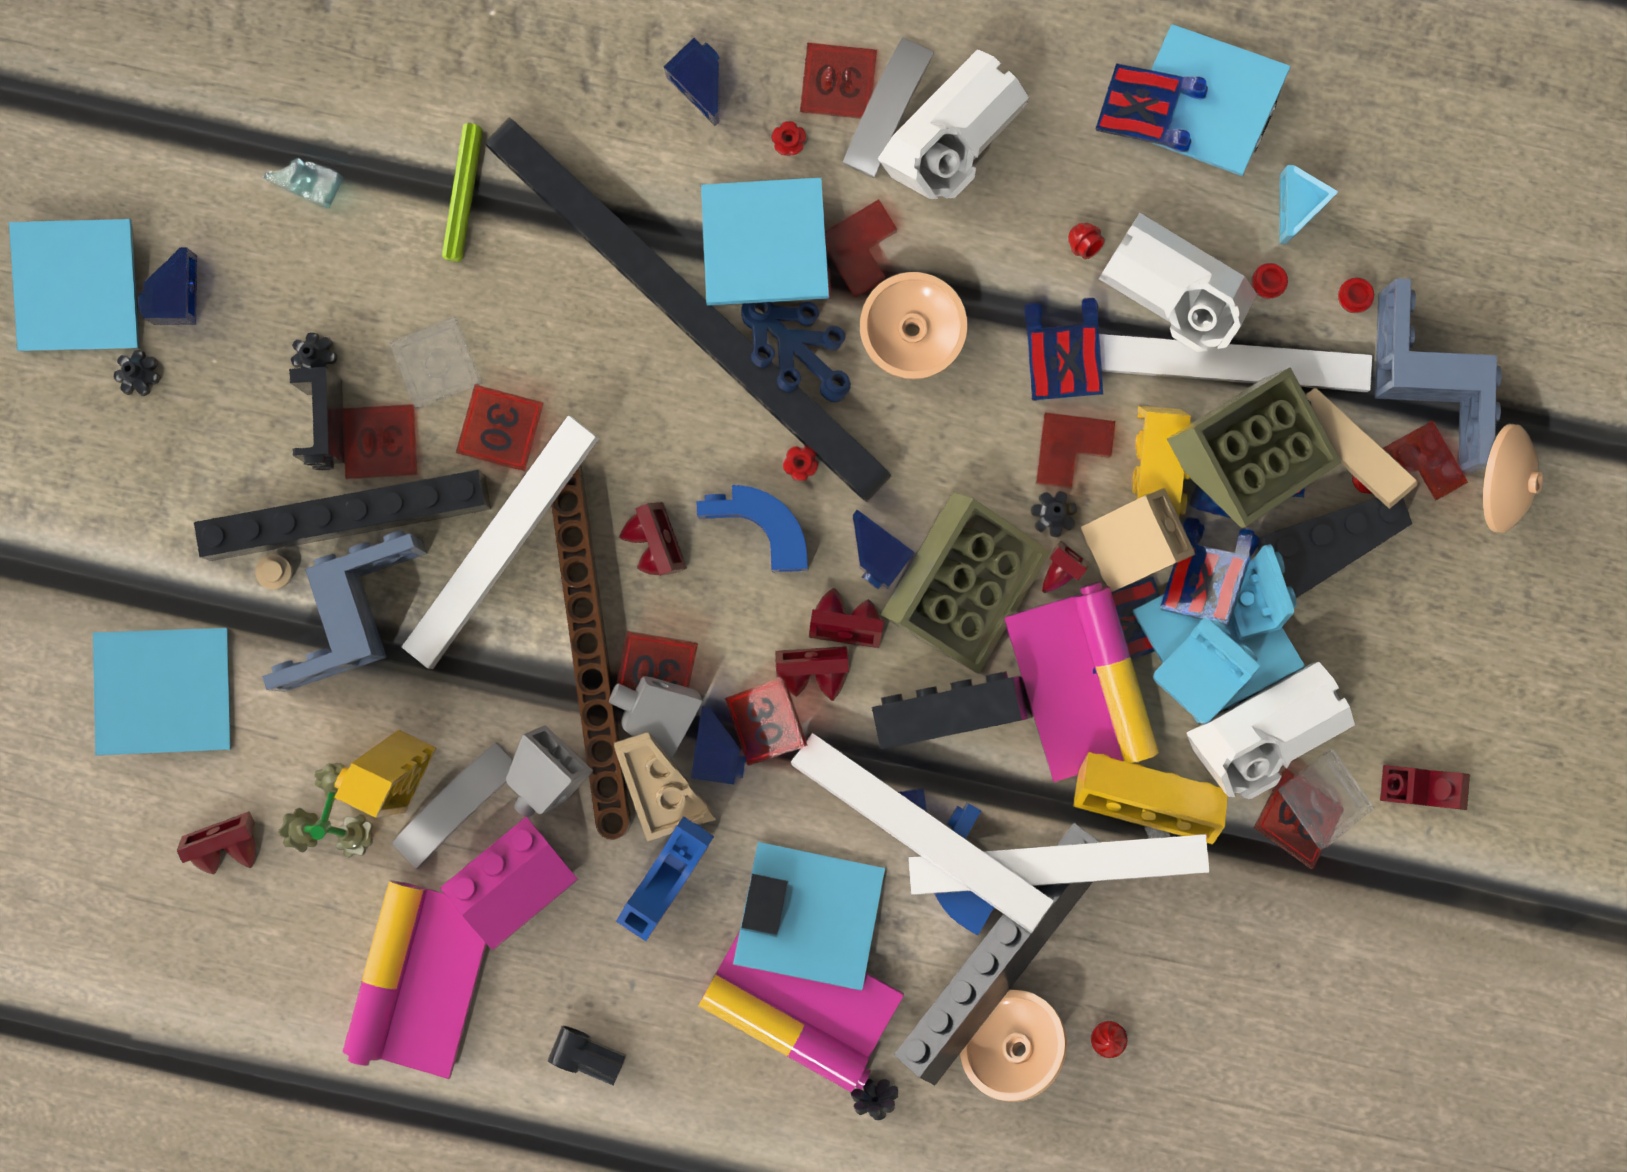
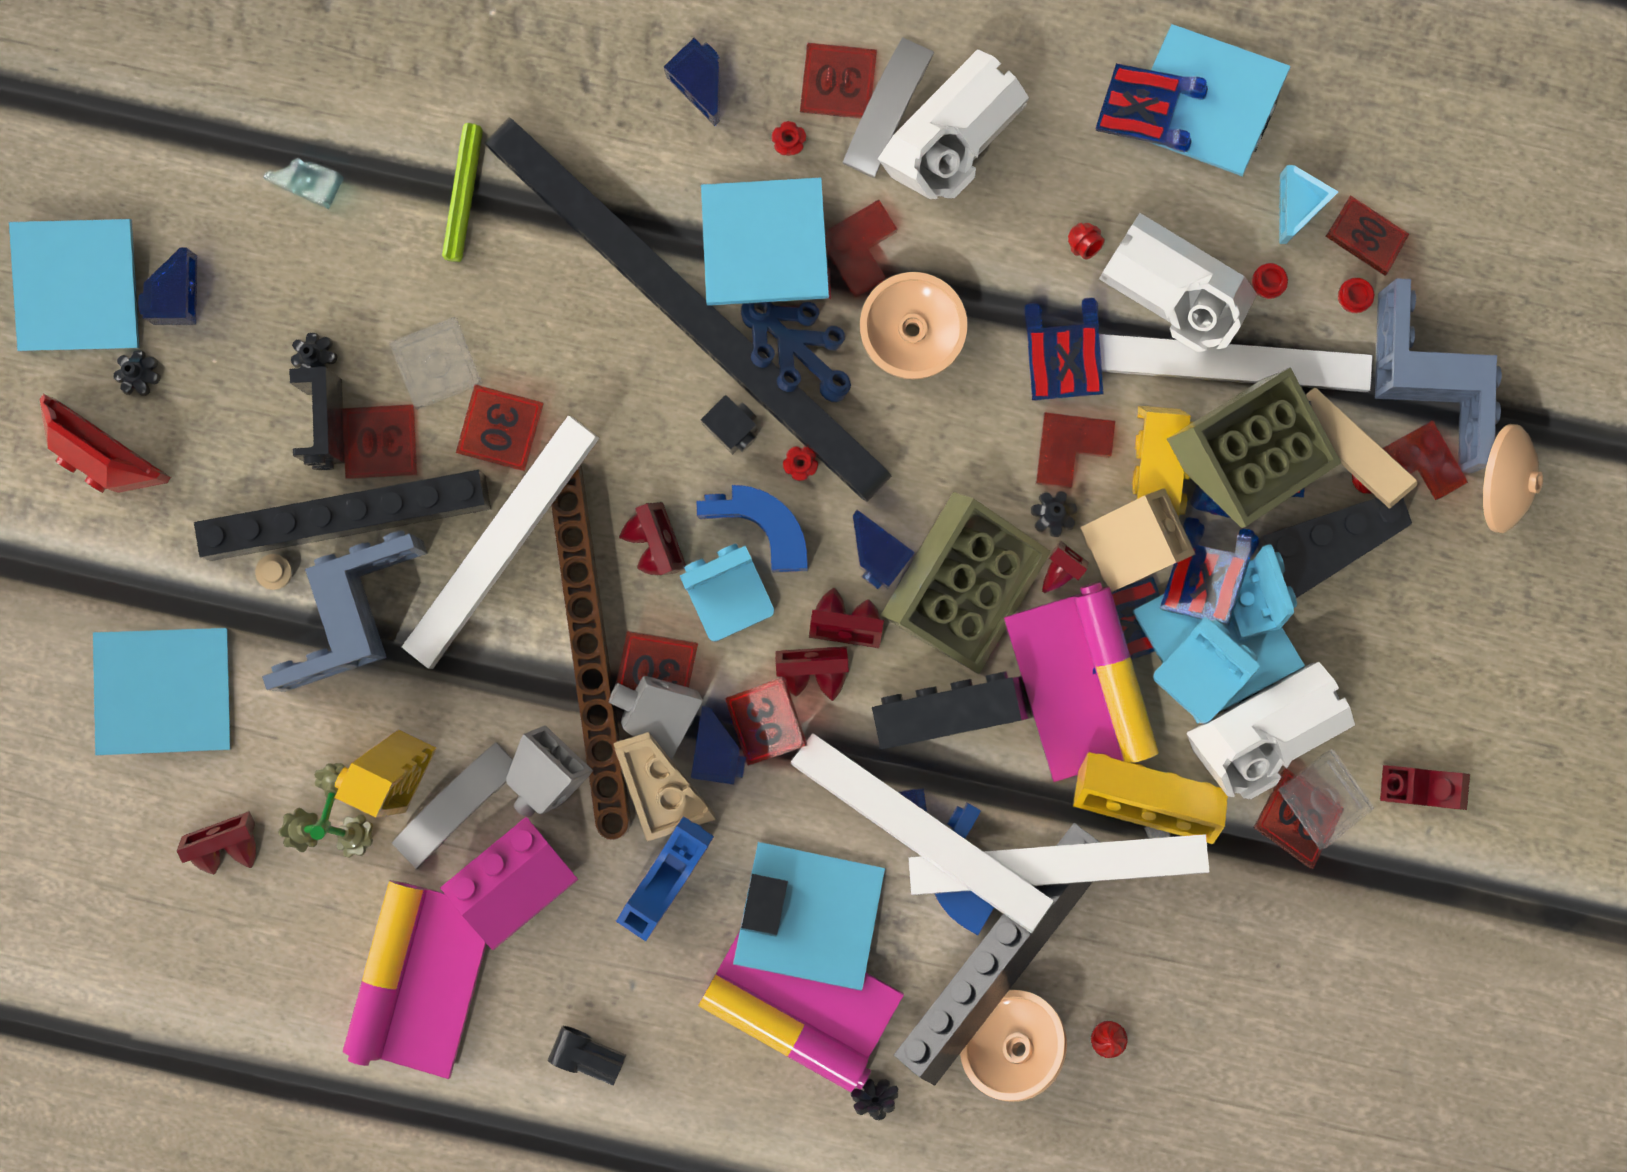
none -> red wedge [39,393,171,493]
none -> medium azure bracket [680,544,774,642]
none -> black brick [700,395,757,455]
none -> clear red piece [1325,195,1409,276]

